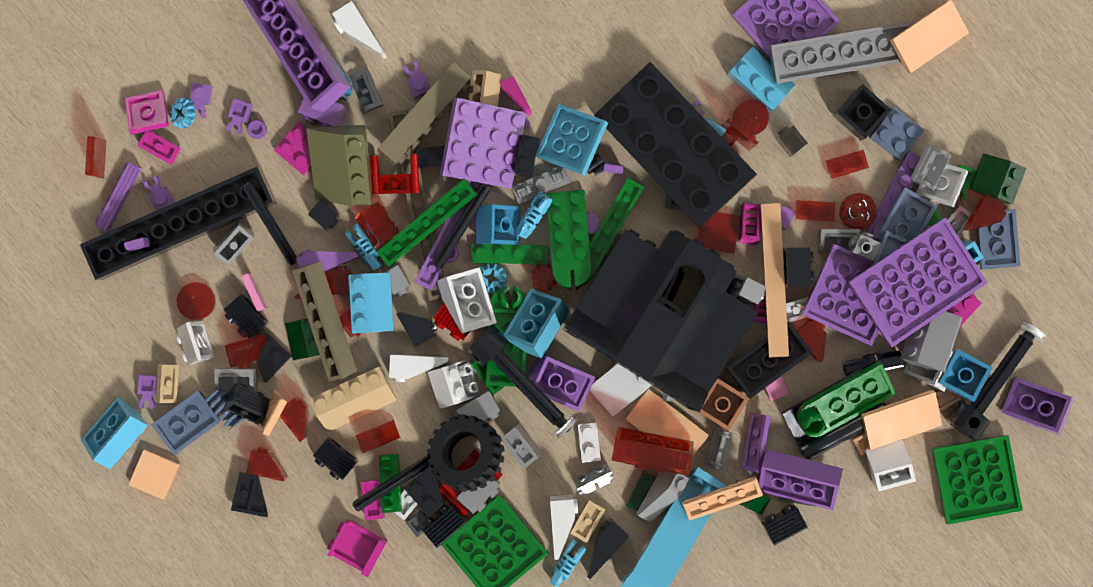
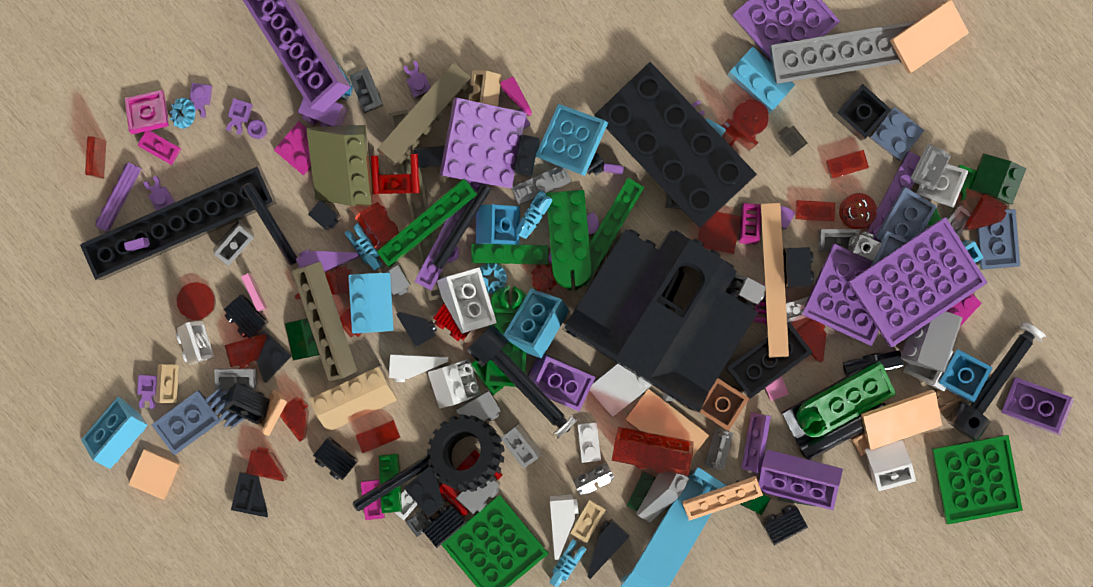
dark pink panel [326,519,388,577] -> none
white slope [332,1,387,59] -> none

